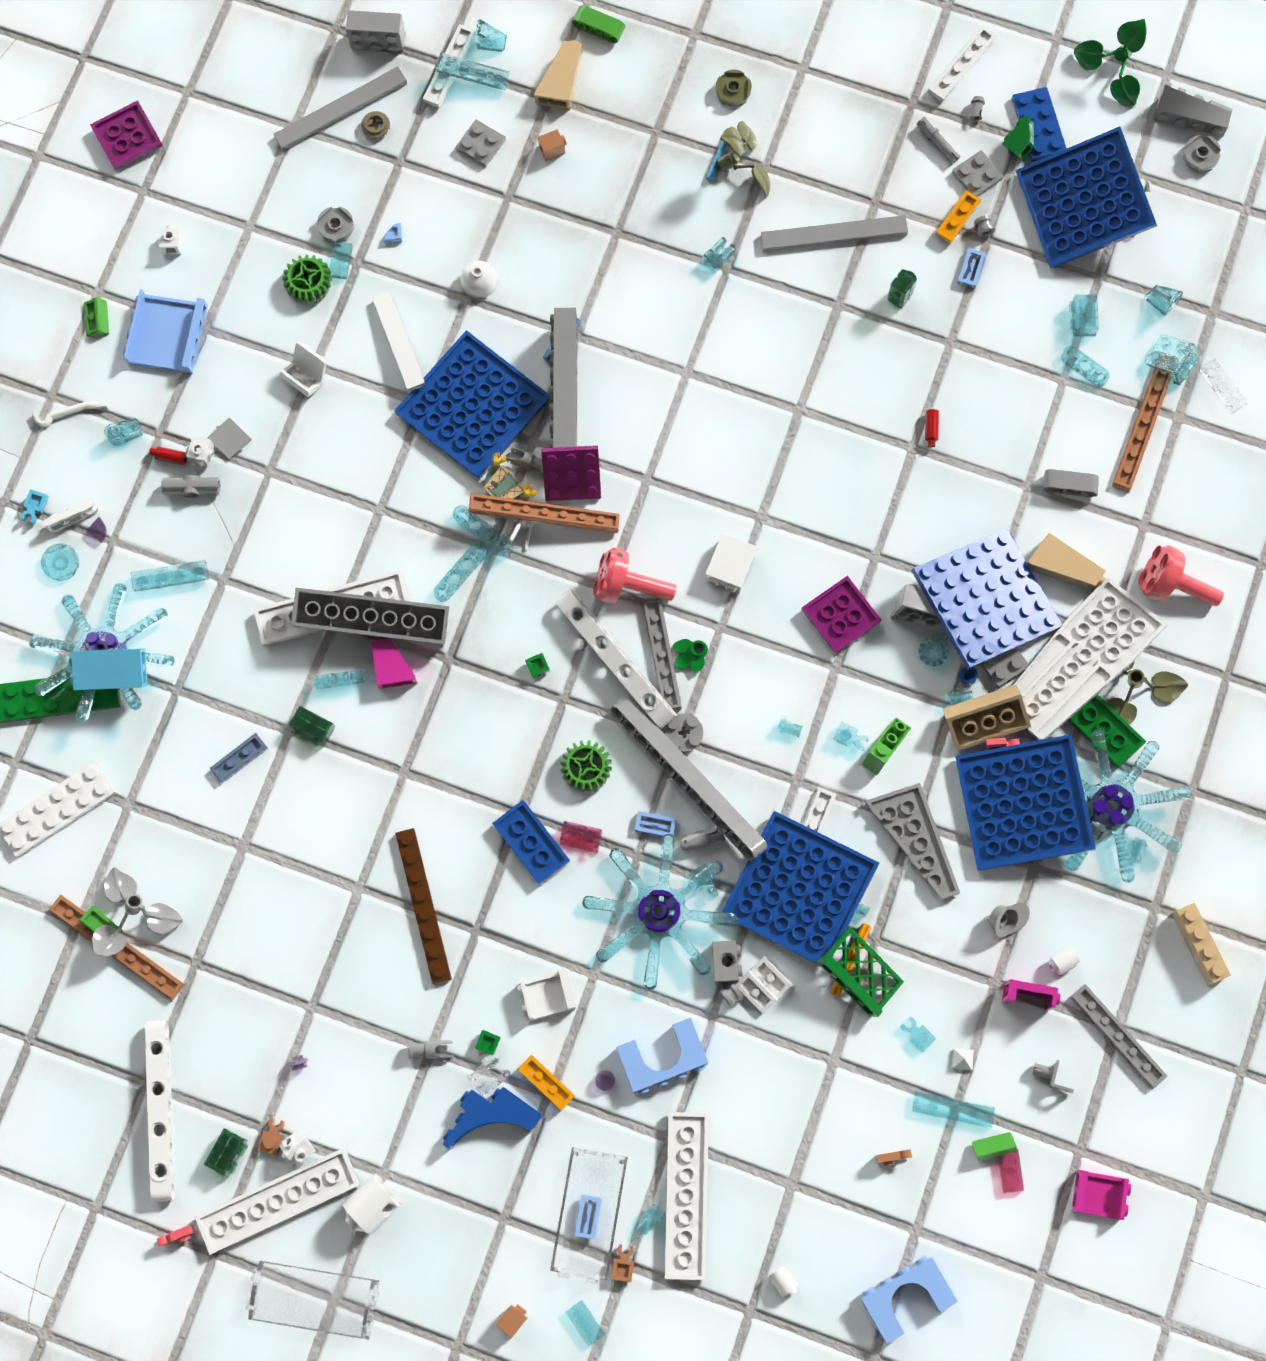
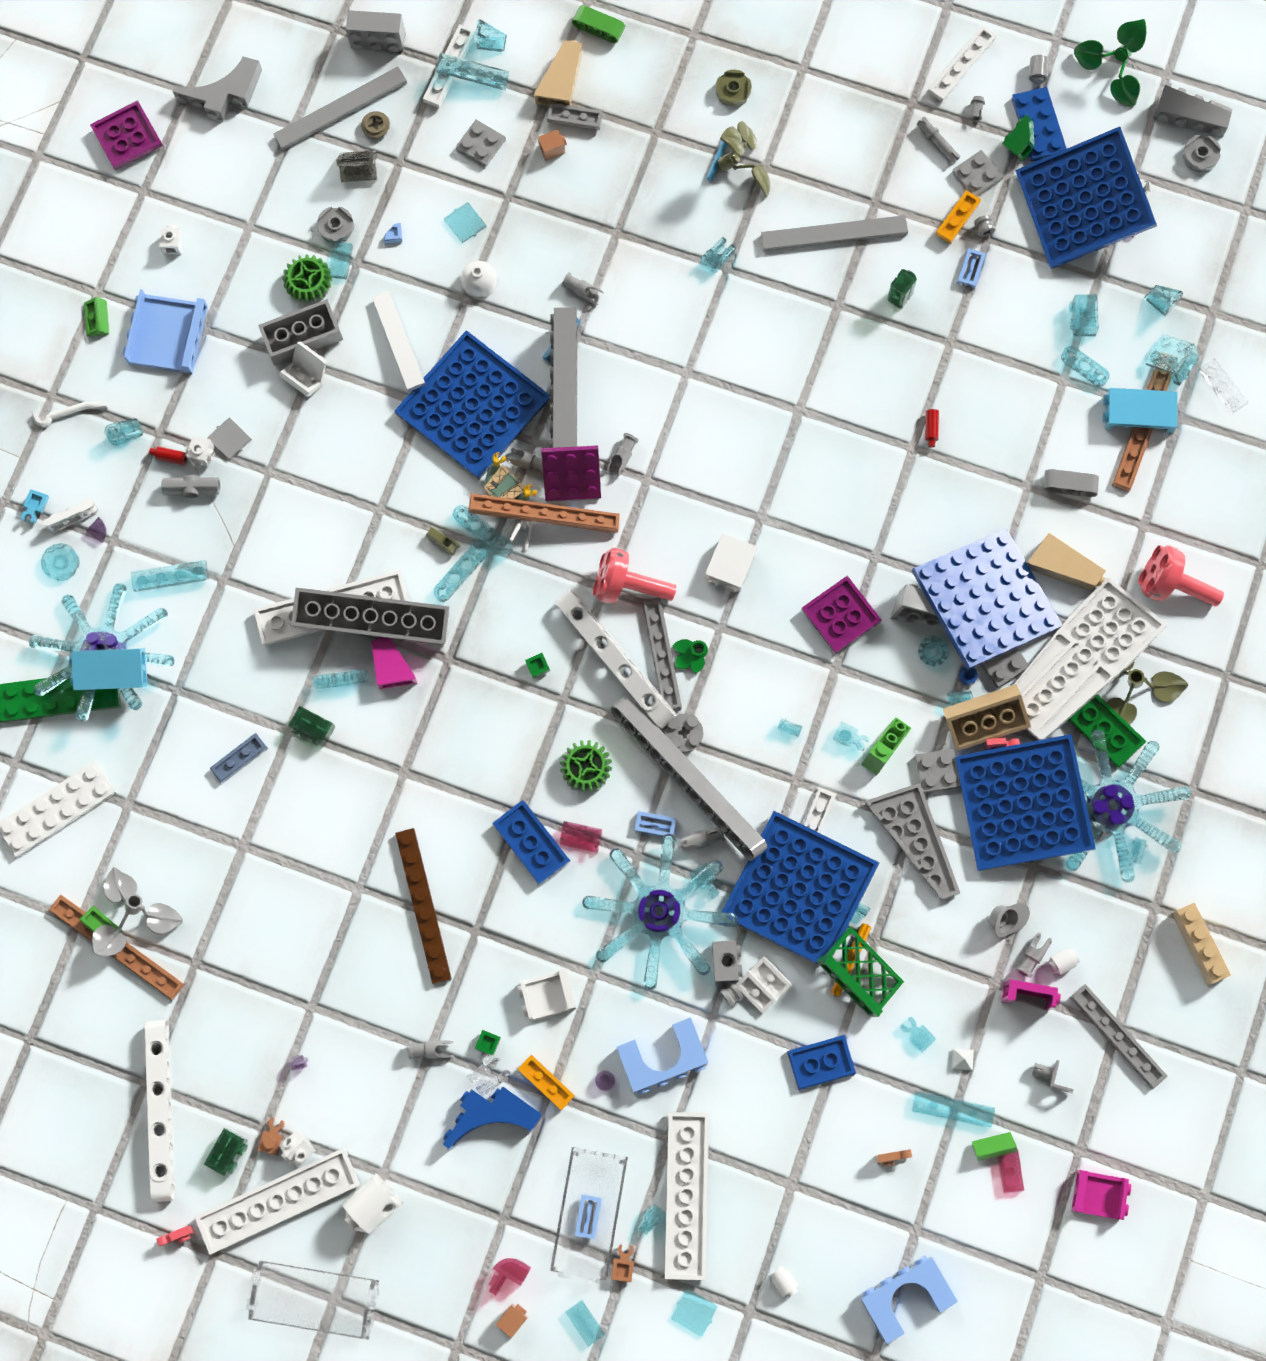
none -> light grey arch [172,56,262,121]
none -> light grey brick [258,299,343,365]
none -> clear smoke bracket [336,150,378,182]
none -> olive bar [426,526,460,555]
none -> clear light blue piece [444,202,487,243]
none -> clear pink brick [488,1258,532,1295]
none -> light grey plate [547,103,603,130]
none -> light grey piece [561,272,604,305]
none -> light grey piece [607,433,639,476]
none -> clear light blue piece [671,1288,718,1337]
none -> blue tile [787,1035,856,1090]
none -> light grey plate [915,748,961,793]
none -> light grey piece [1016,933,1052,978]
none -> light grey brick [1029,55,1048,85]
none -> medium azure panel [1103,388,1178,433]

